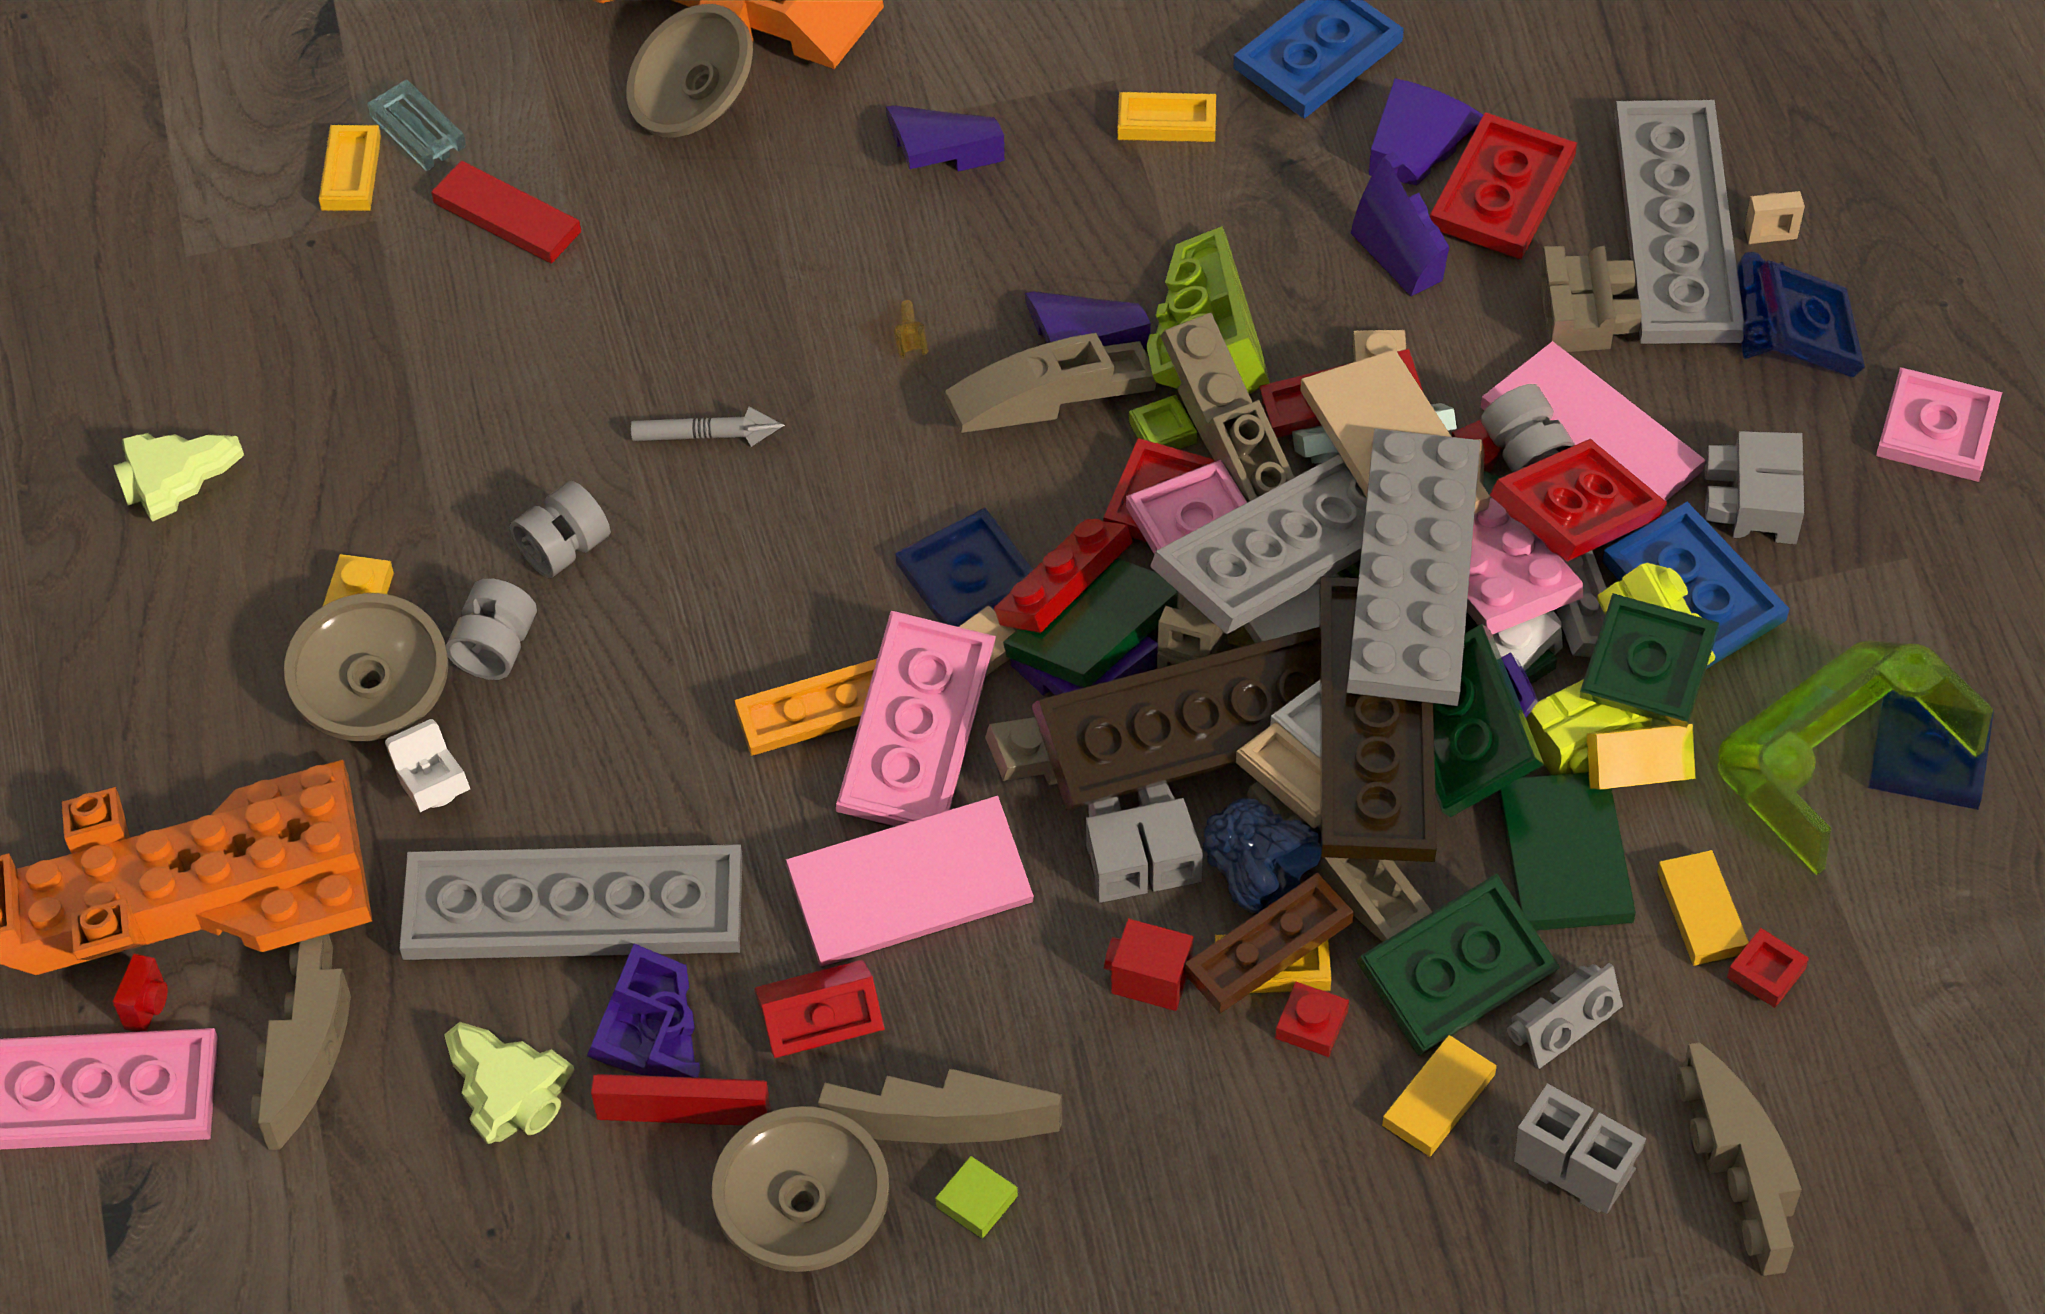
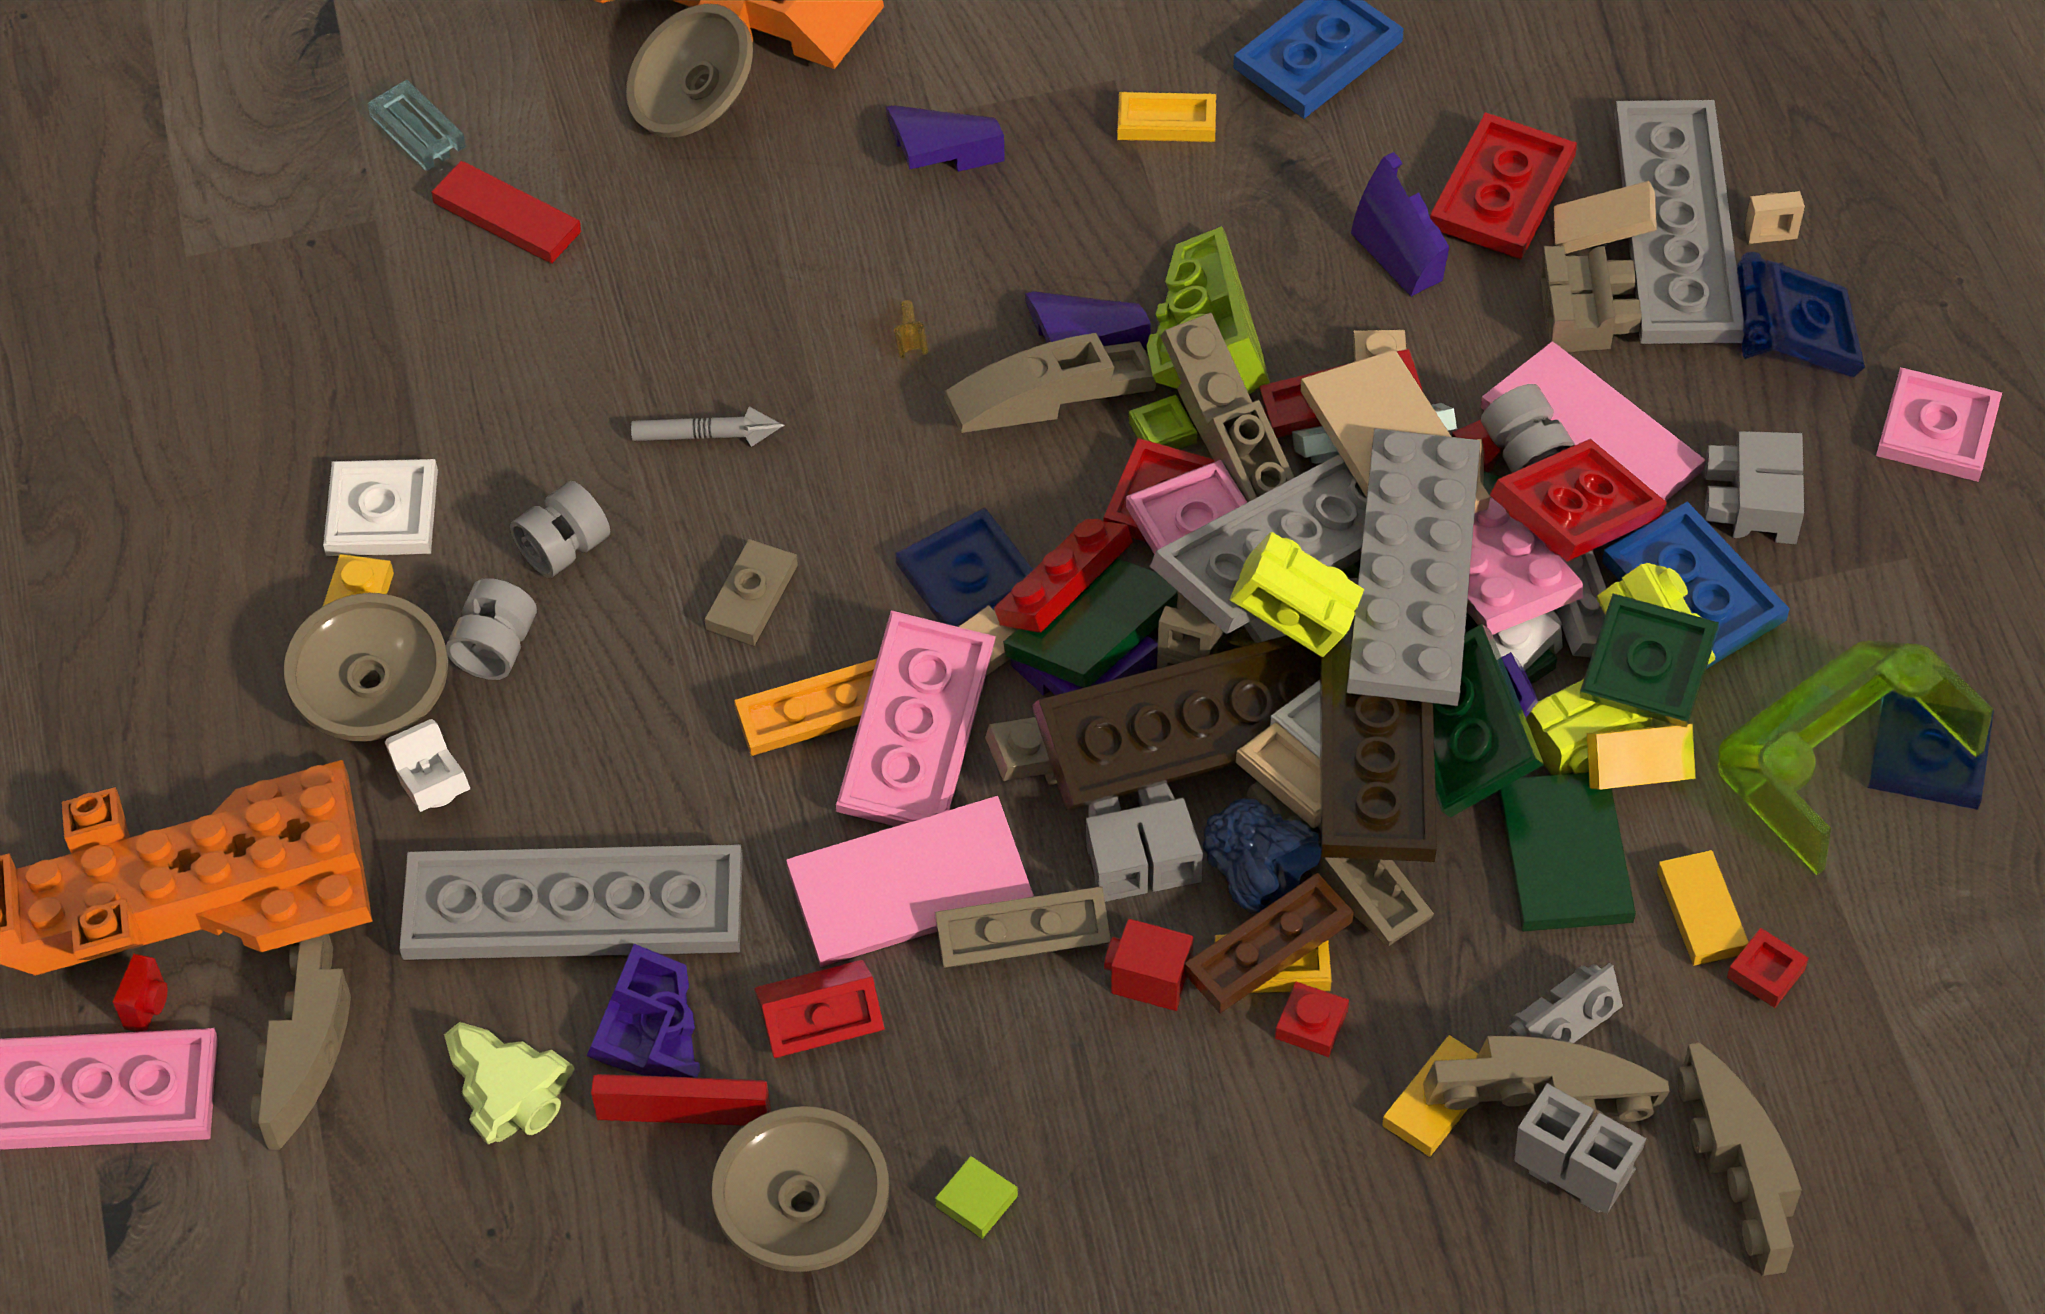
yellowish green rock [113,433,244,521] -> none
yellow tile [319,125,381,211] -> none
dark tan slope [818,1069,1062,1144] -> none
dark green tile [1356,874,1560,1056] -> none
dark purple slope [1369,78,1483,186] -> none
none -> white tile [323,459,438,556]
none -> dark tan plate [705,539,798,646]
none -> dark tan plate [935,886,1111,969]
none -> neon yellow brick [1229,532,1364,657]
none -> dark tan slope [1423,1036,1670,1122]
none -> tan tile [1554,181,1657,254]

